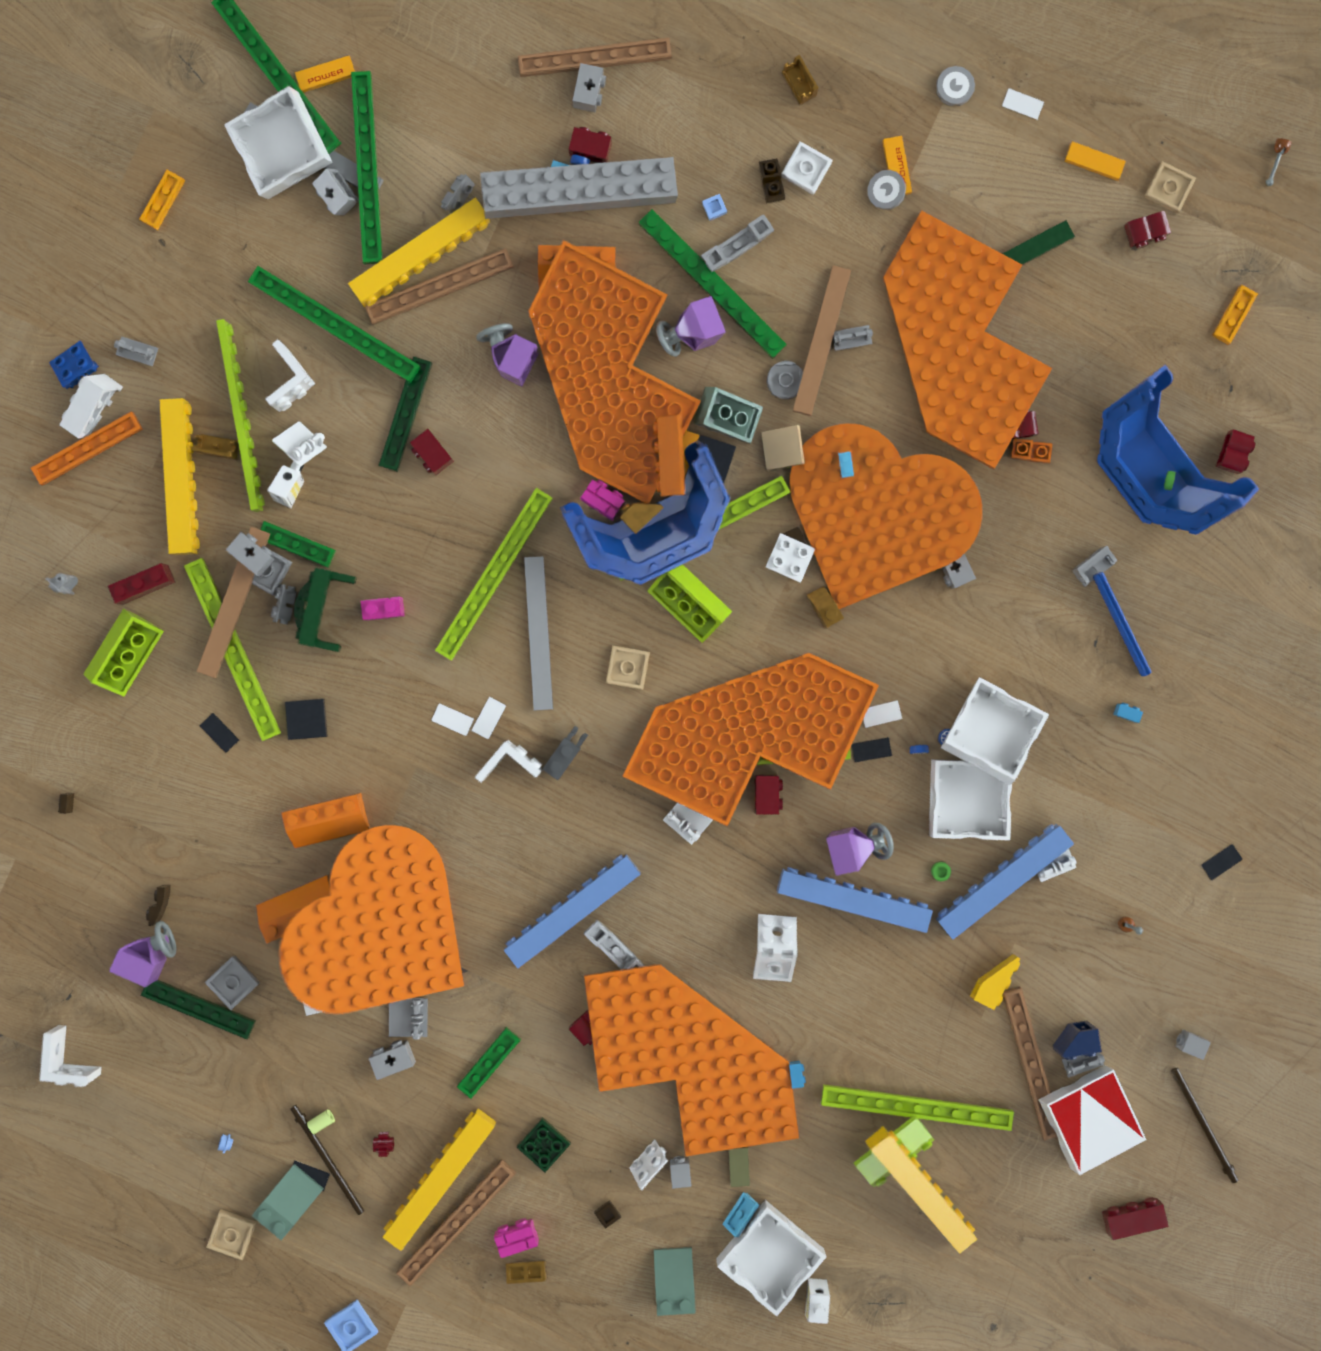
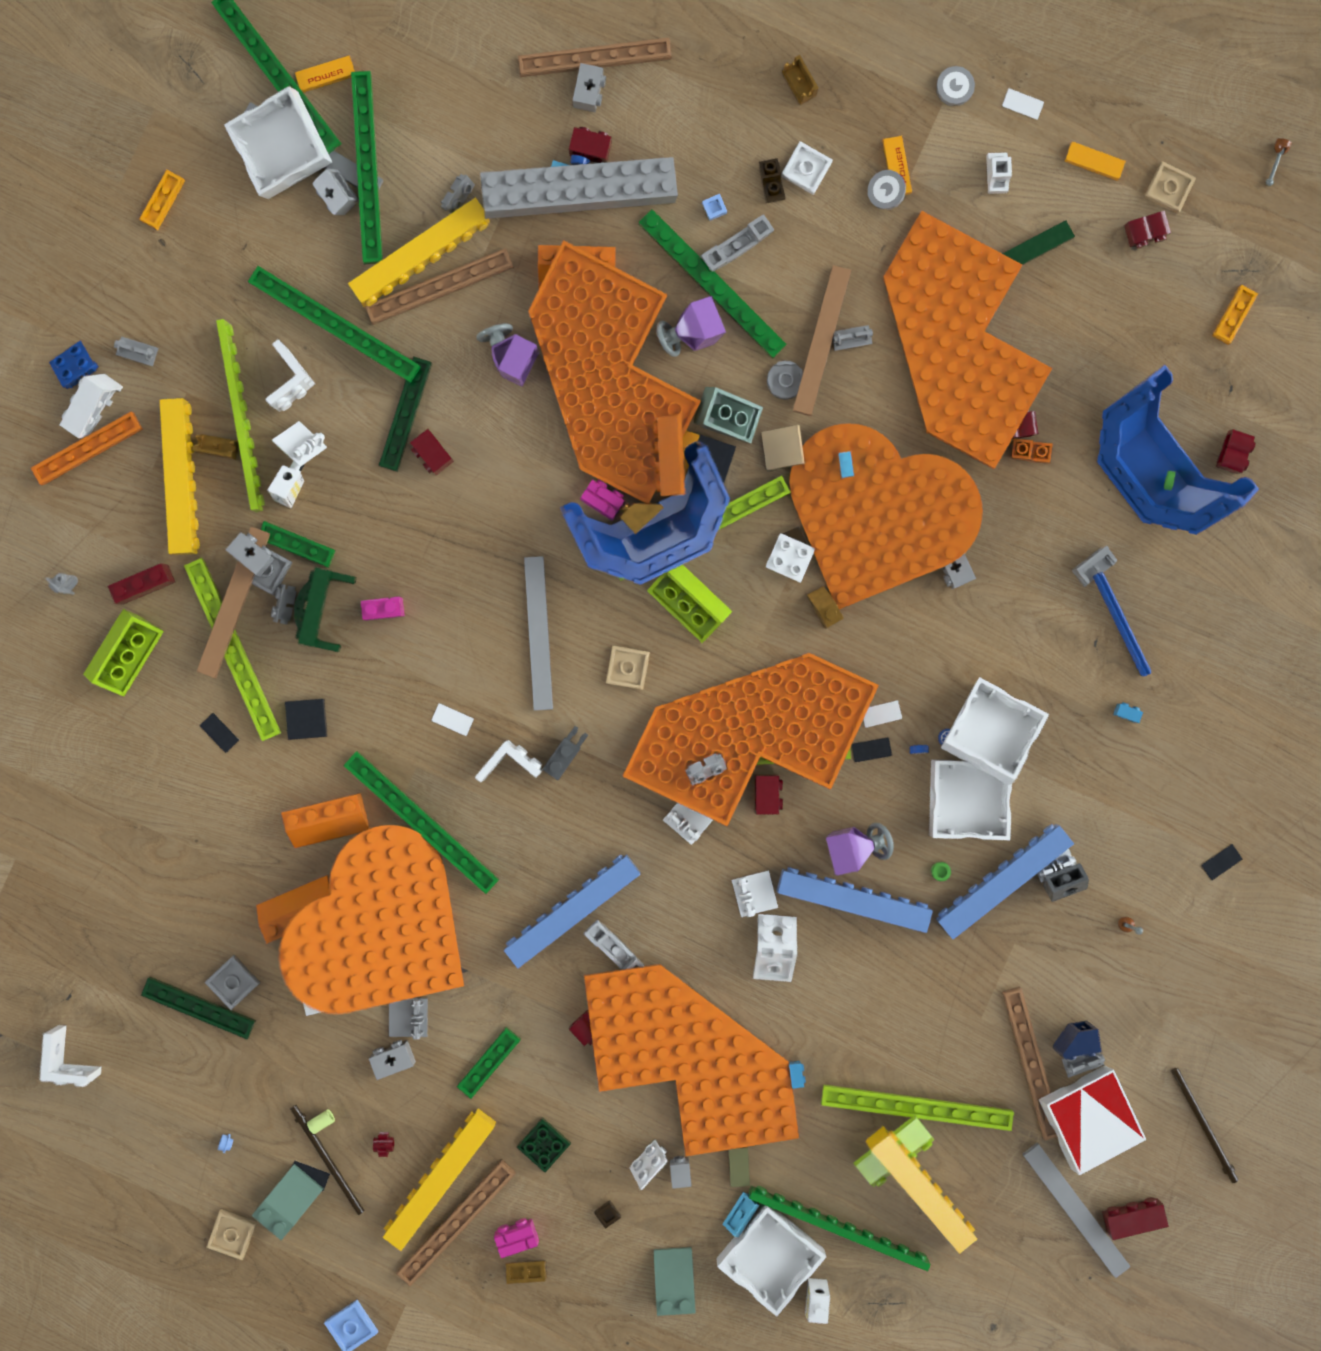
dark brown tile [58,793,74,814] -> none
medium lavender piece [109,921,176,987] -> none
dark brown slope [146,885,171,926] -> none
lime plate [435,488,553,661] -> none
white sticker [472,697,506,739] -> none
yellow slope [970,954,1020,1010] -> none
light grey brick [1176,1029,1211,1060] -> none
none -> green plate [343,751,499,894]
none -> light grey hinge [685,753,727,785]
none -> white hinge [732,870,778,917]
none -> green plate [748,1186,931,1272]
none -> white brick [987,153,1012,194]
none -> light grey tile [1023,1143,1131,1278]
none -> dark grey brick [1043,863,1089,902]

